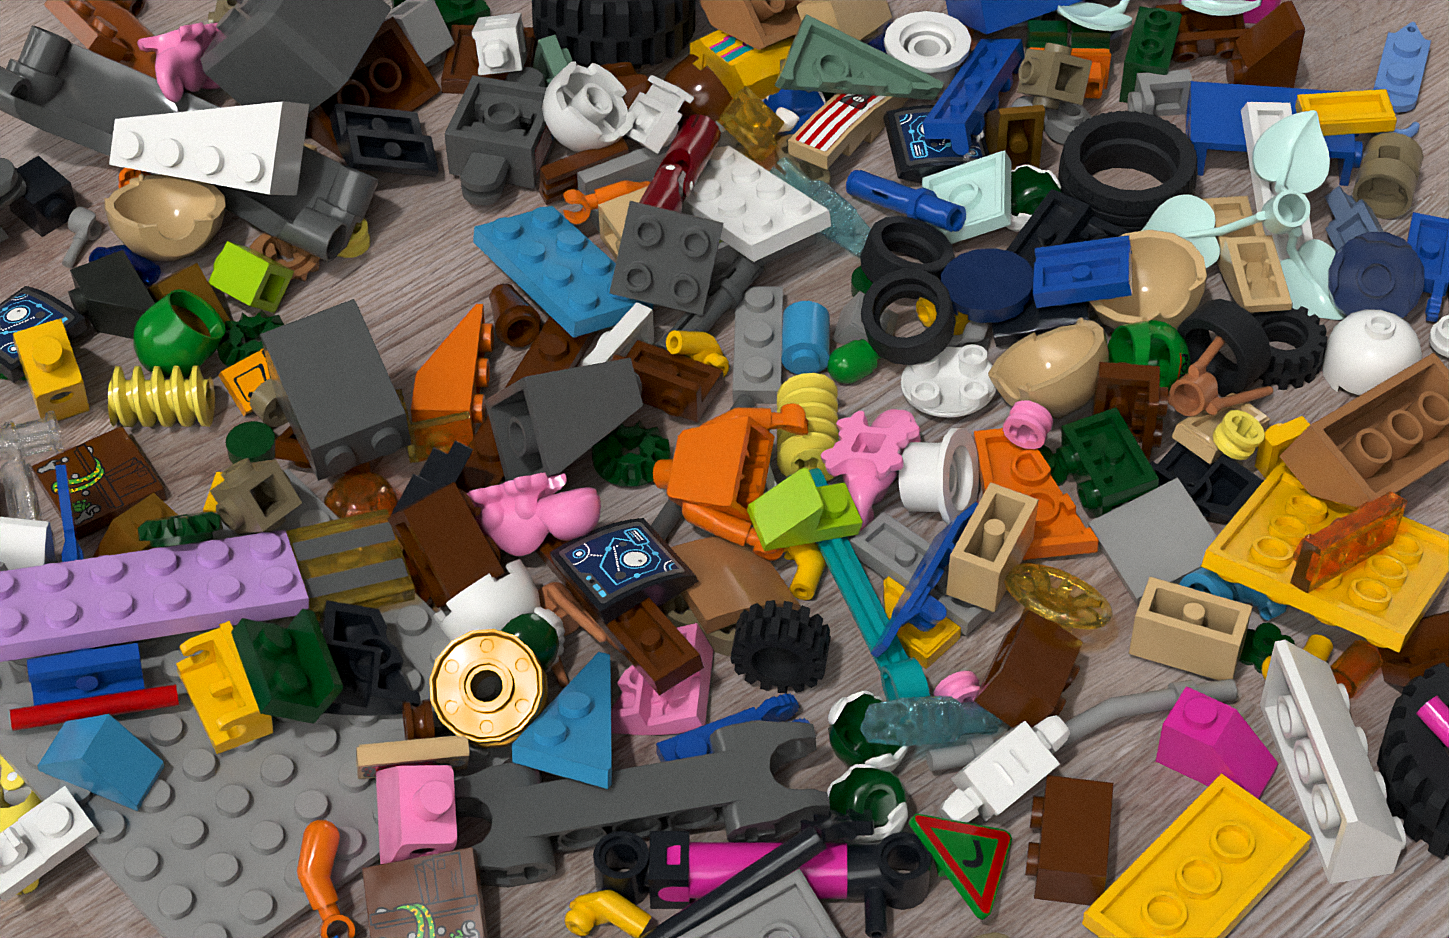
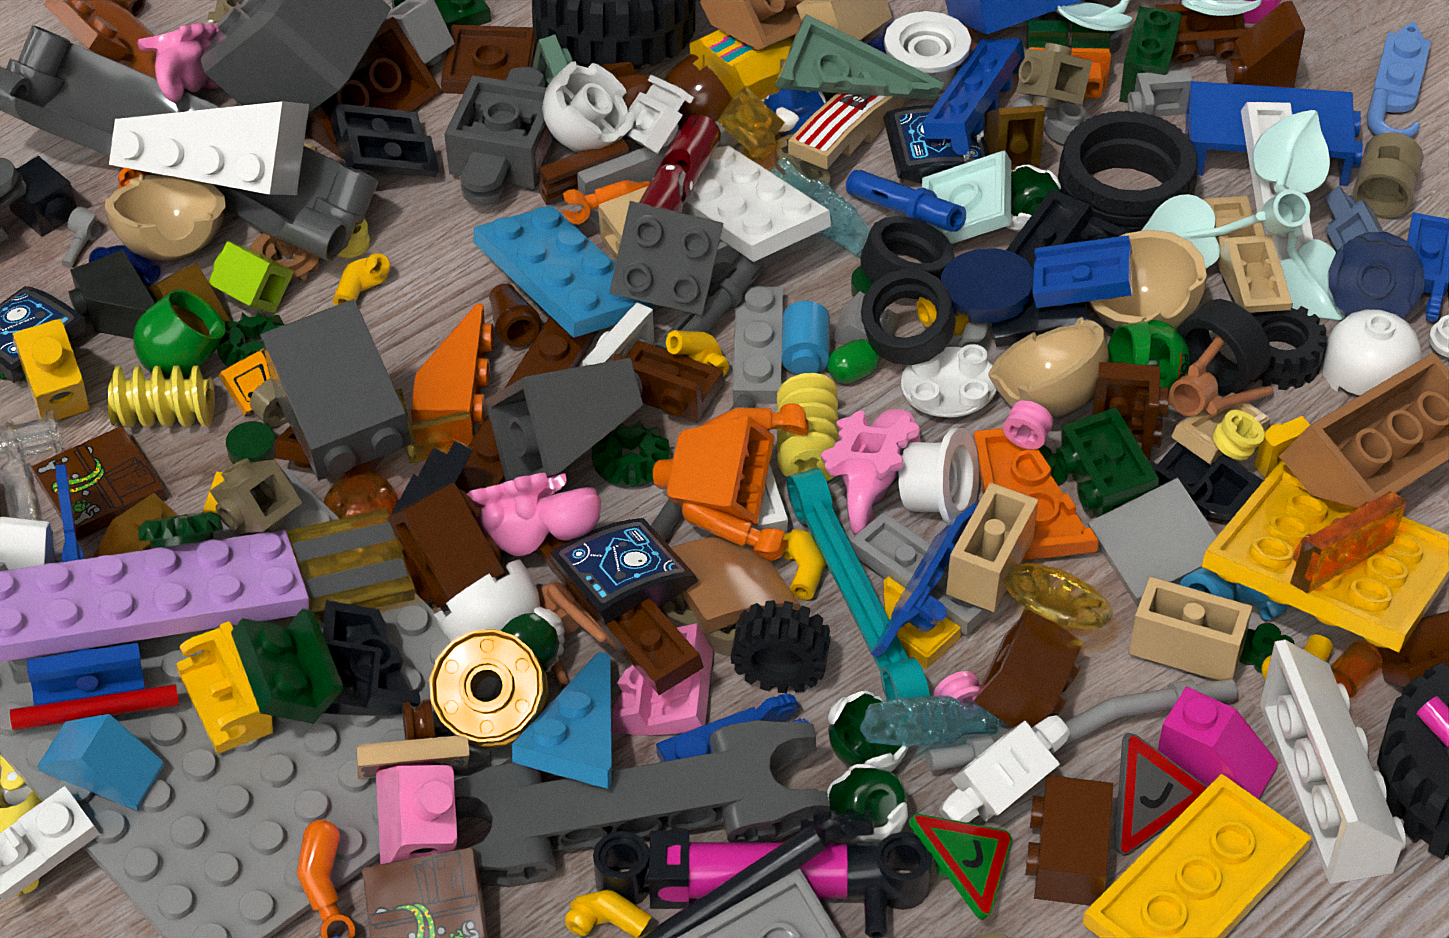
white piece [472,13,528,75] -> none
lime slope [747,467,863,551] -> none
yellow tile [1295,89,1397,136] -> none
none -> yellow arm [332,253,391,306]
none -> piece [1114,733,1207,855]

